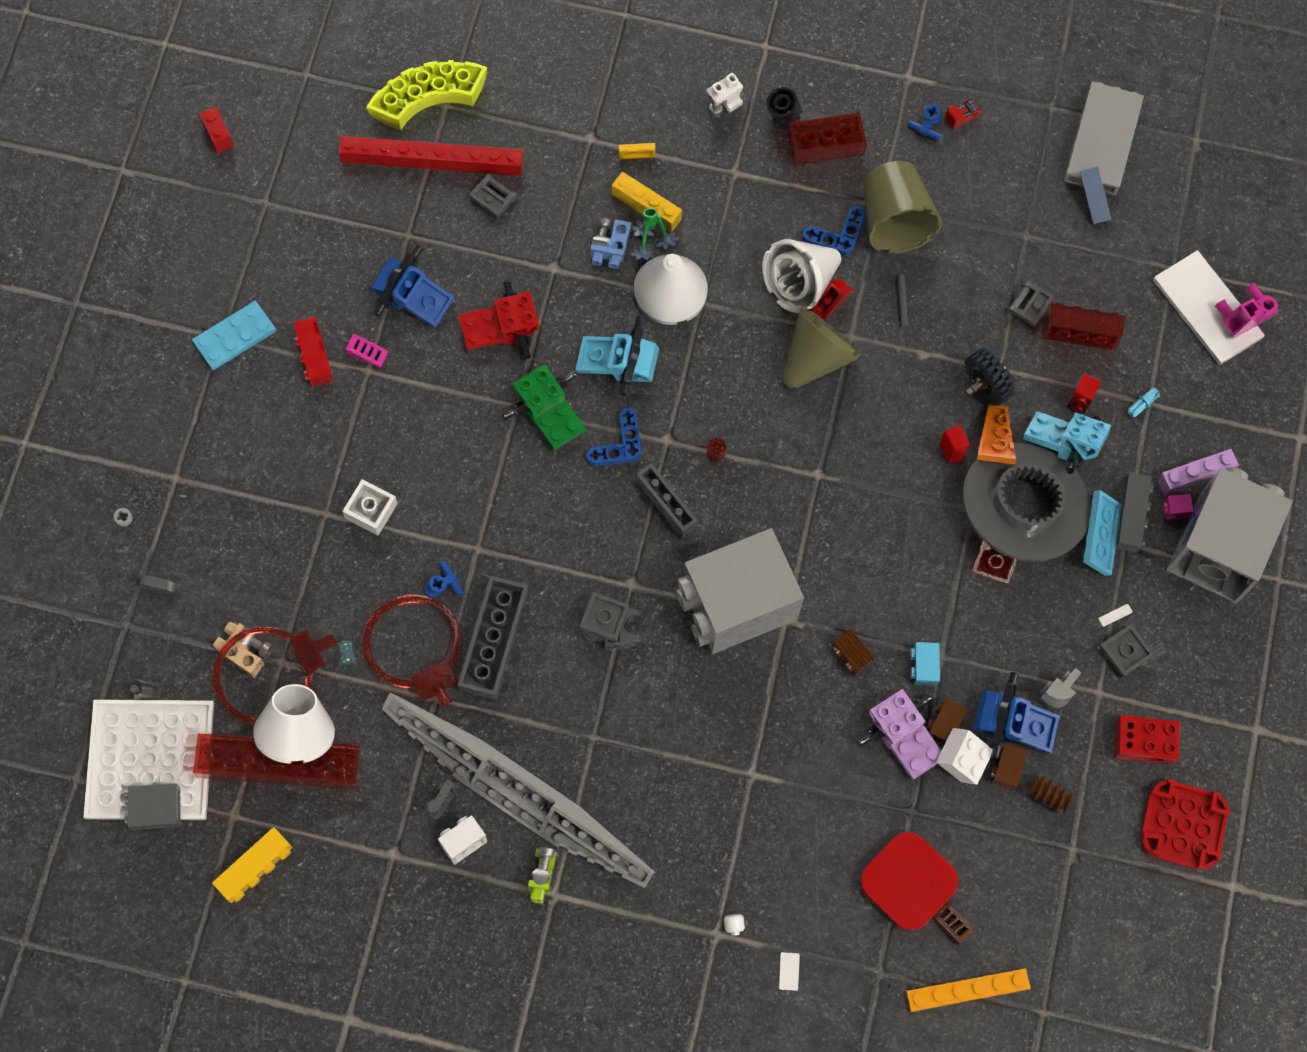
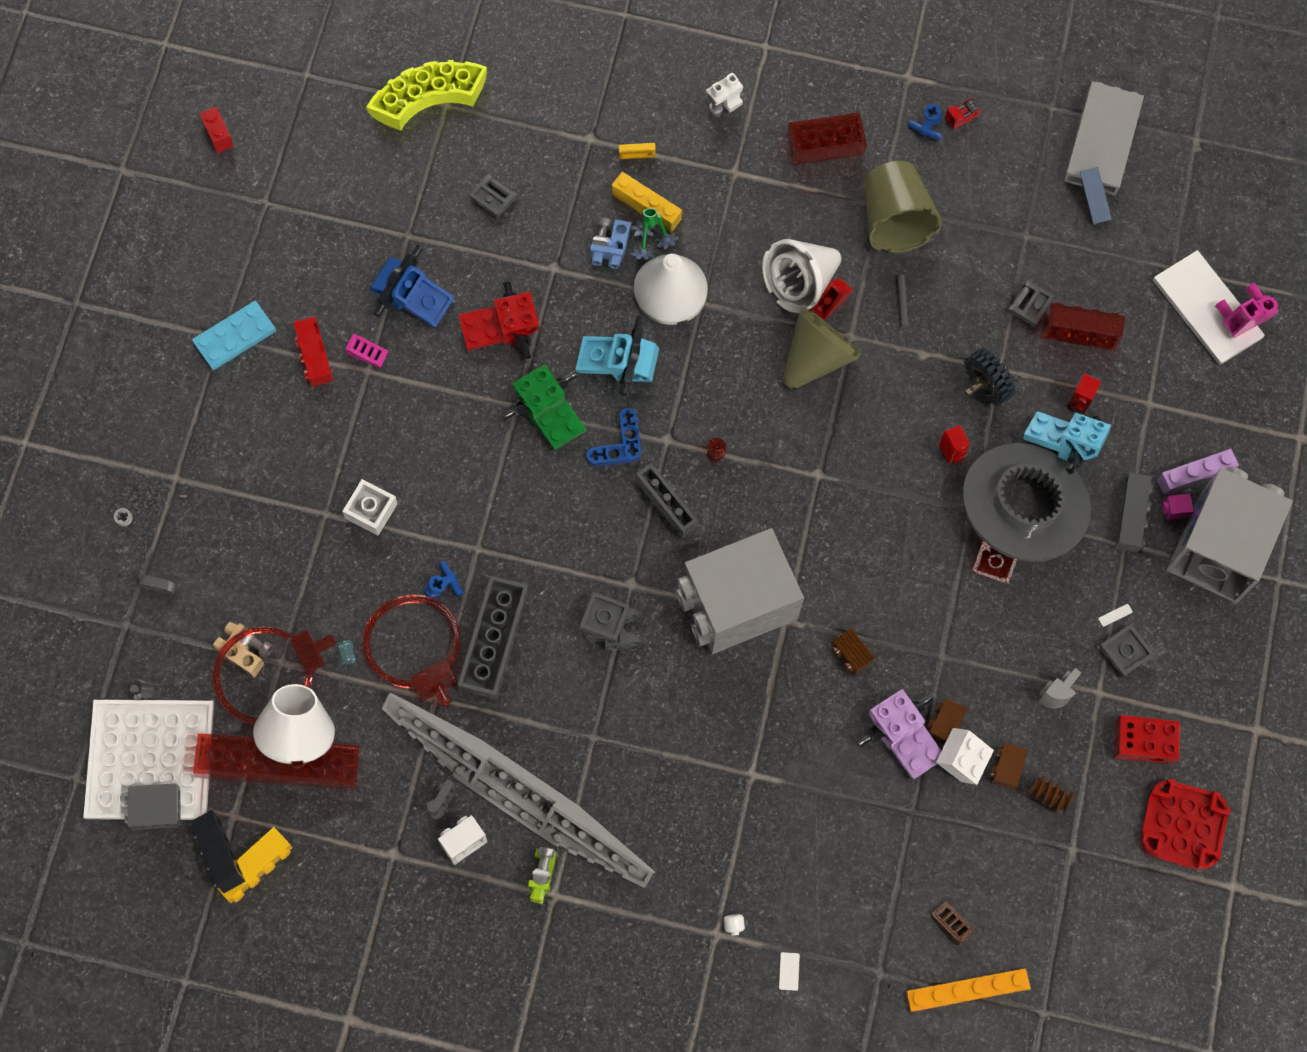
red brick [339,136,523,176] -> none
black gear [767,87,802,127] -> none
blue beam [802,206,865,256] -> none
red tile [860,832,959,931] -> none
medium azure brick [910,642,940,686] -> none
blue piece [973,672,1060,759] -> none
orange wing [977,404,1016,465] -> none
medium azure plate [1083,490,1122,576] -> none
medium azure axle [1128,387,1160,417] -> none
none -> black brick [190,810,246,893]

